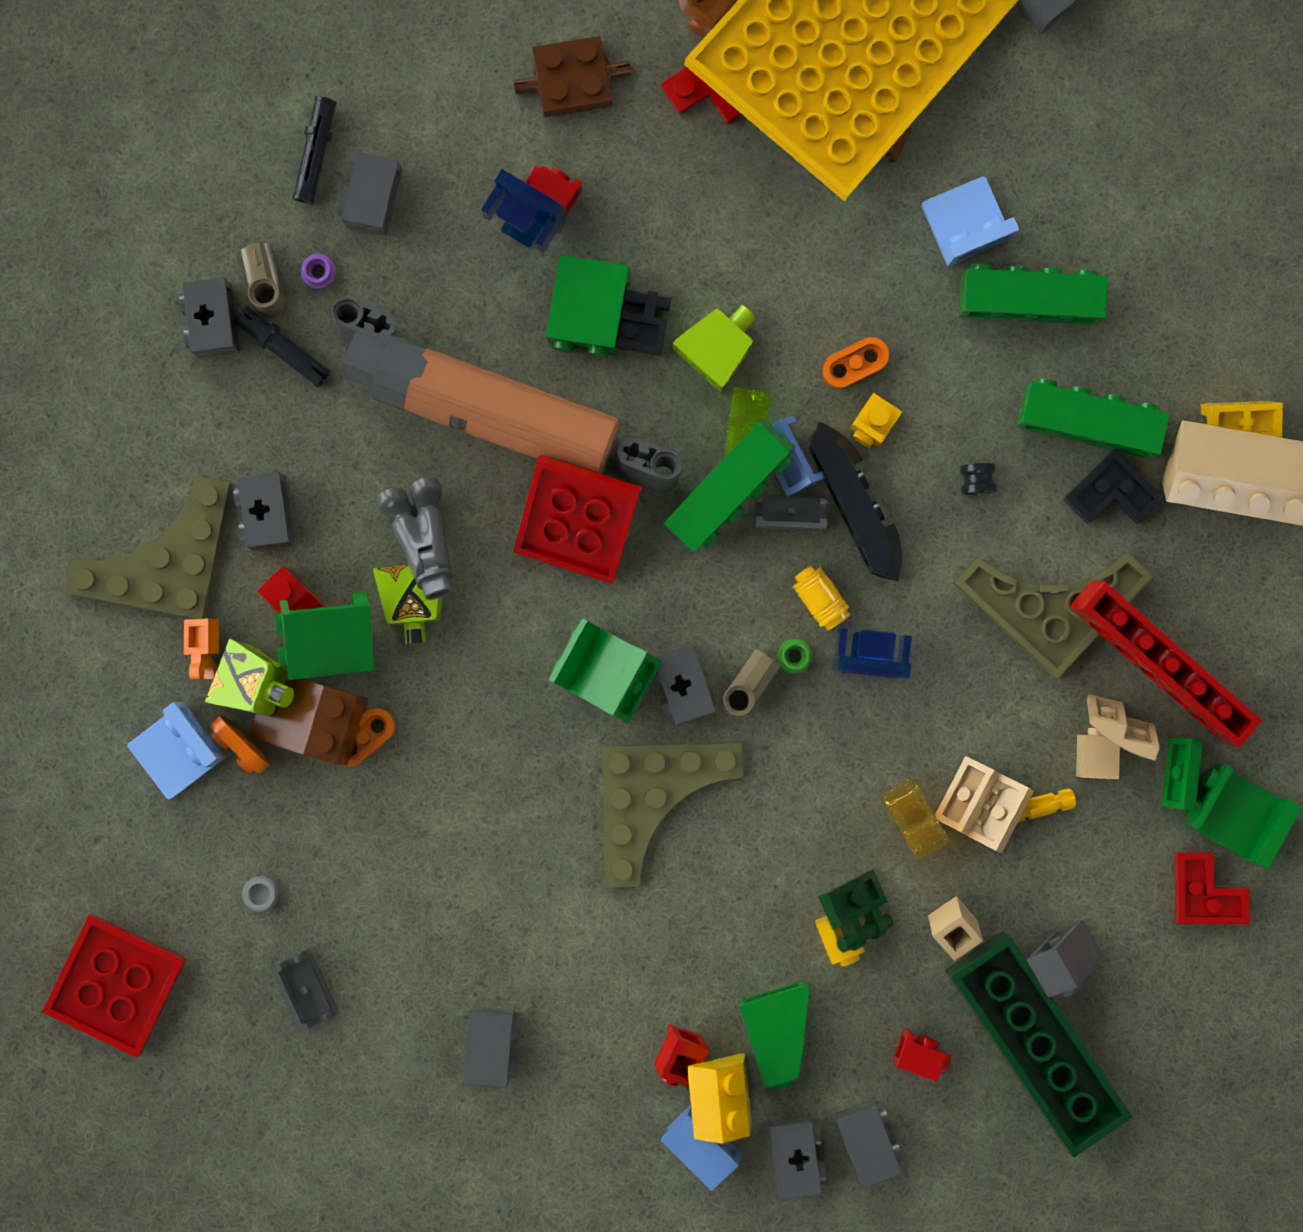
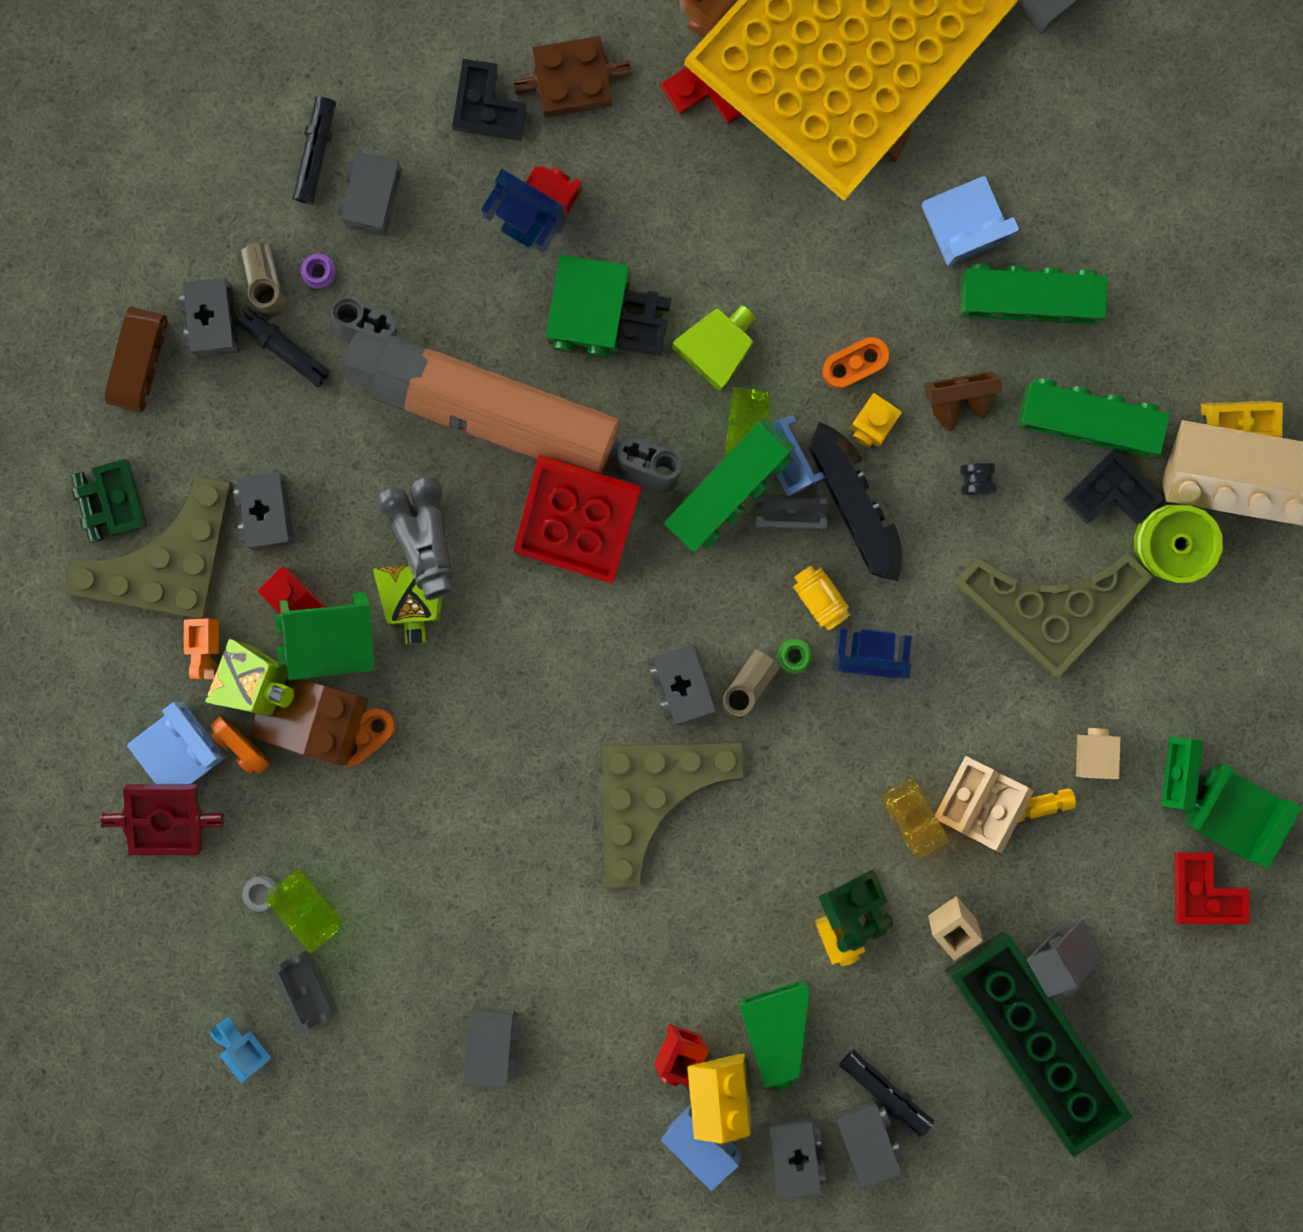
red plate [42,914,187,1058] -> none
green panel [549,618,662,724] -> none
red brick [893,1028,951,1082] -> none
red brick [1069,580,1262,748] -> none
tan slope [1087,694,1160,761] -> none
none -> dark green plate [71,459,148,543]
none -> dark red plate [100,784,224,855]
none -> reddish brown beam [105,307,168,412]
none -> dark azure plate [209,1017,272,1083]
none -> clear neon green hinge [265,867,342,954]
none -> black plate [452,59,527,141]
none -> black pin [839,1049,935,1138]
none -> reddish brown tile [924,371,1002,431]
none -> lime wheel [1134,504,1223,583]

